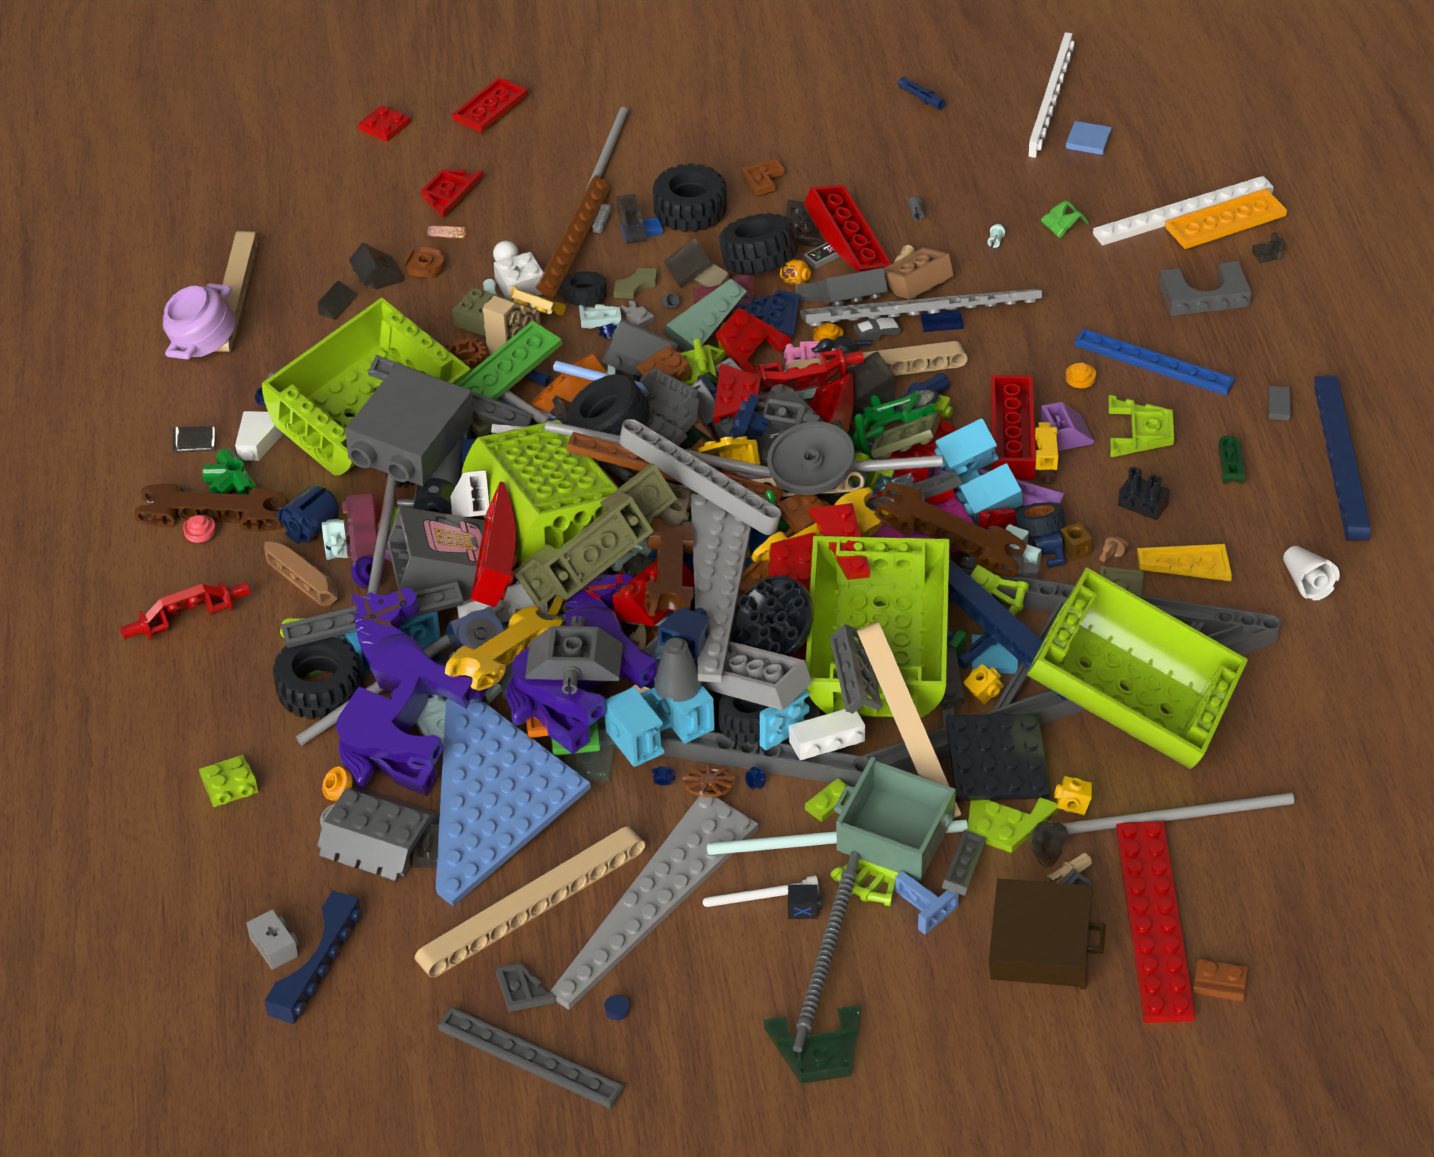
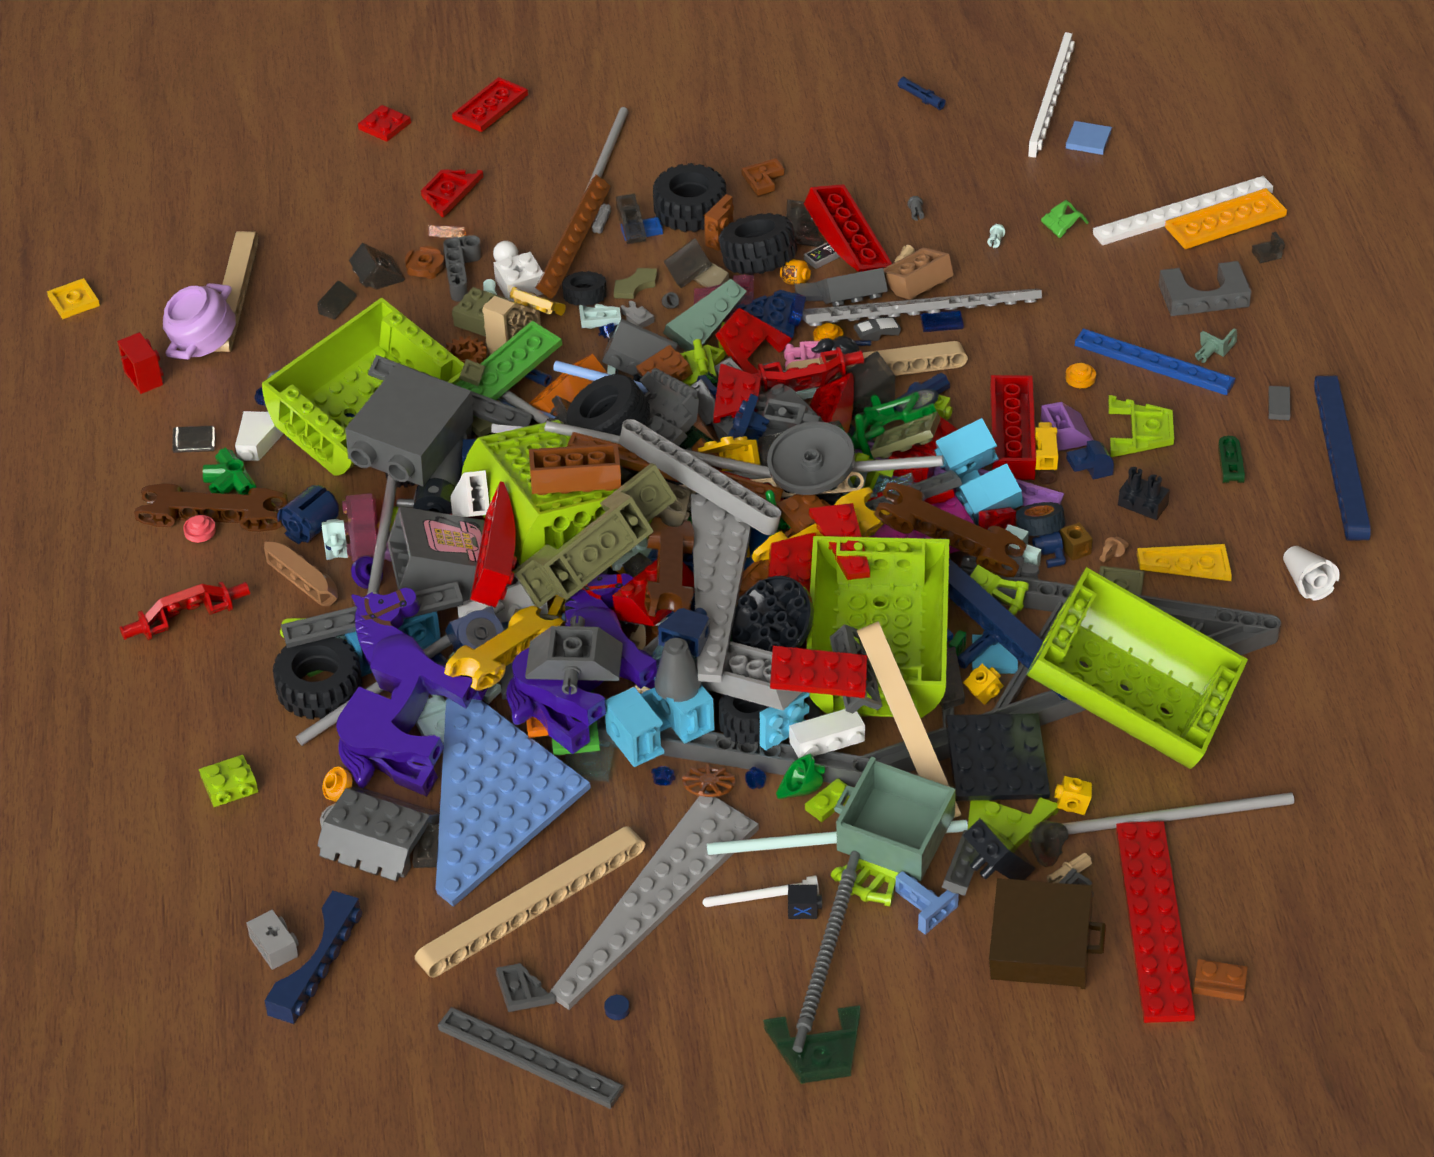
none -> yellow tile [47,278,100,319]
none -> red piece [117,332,164,394]
none -> dark grey beam [443,235,482,302]
none -> olive tile [459,359,486,386]
none -> dark orange brick [529,444,621,495]
none -> dark orange plate [704,194,734,251]
none -> red plate [770,646,867,698]
none -> green hat [776,754,825,799]
none -> clear blue beam [788,293,806,326]
none -> black piece [963,818,1036,880]
none -> dark blue brick [1066,440,1114,480]
none -> sand green bracket [1195,328,1237,363]

